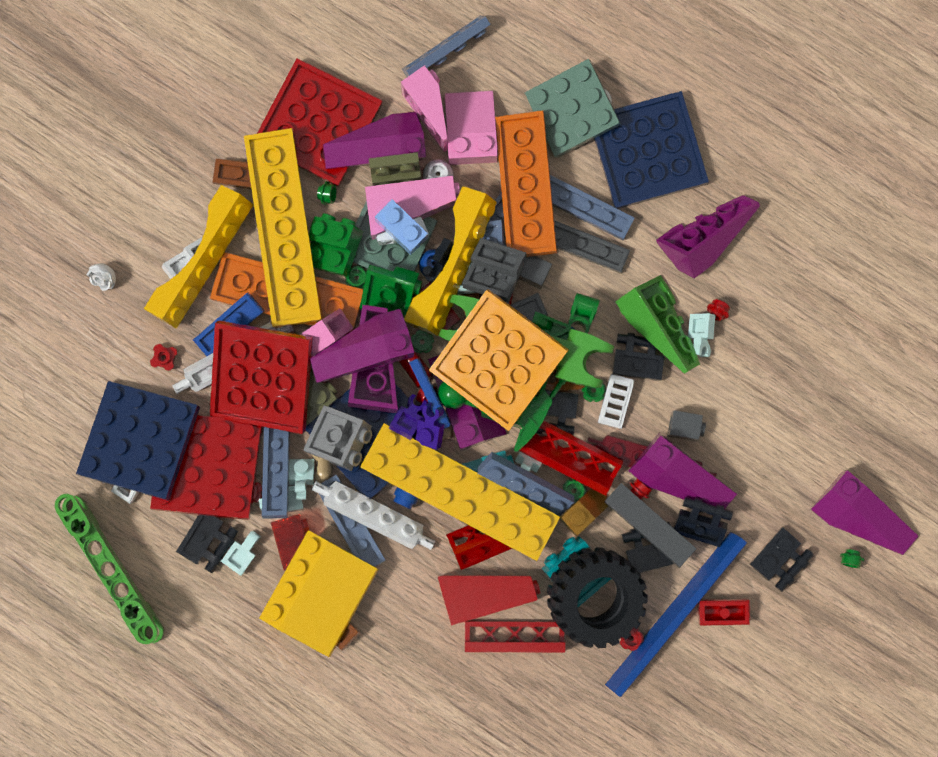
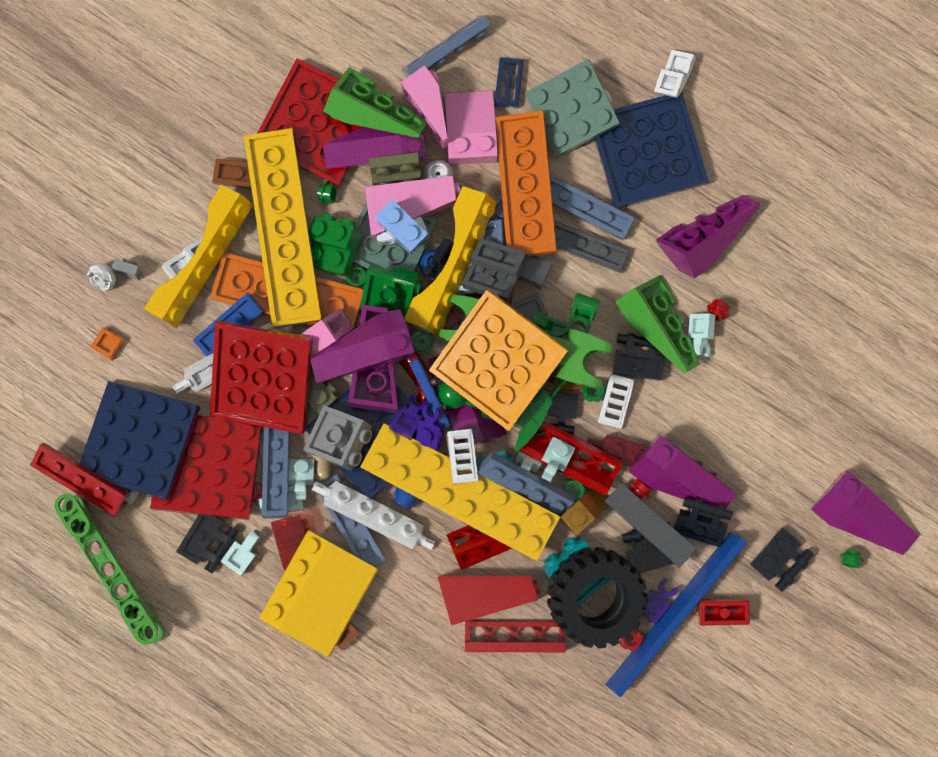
red plate [150,344,177,371] -> none
dark grey brick [667,410,706,442] -> none
none -> red fence [30,443,128,516]
none -> orange tile [90,327,125,361]
none -> light grey plate [112,258,142,281]
none -> bright green wedge [323,67,427,138]
none -> white slope [446,429,478,484]
none -> dark blue tile [494,57,524,109]
none -> light aqua plate [542,437,575,482]
none -> dark purple plate [643,579,678,624]
none -> white slope [654,50,696,98]

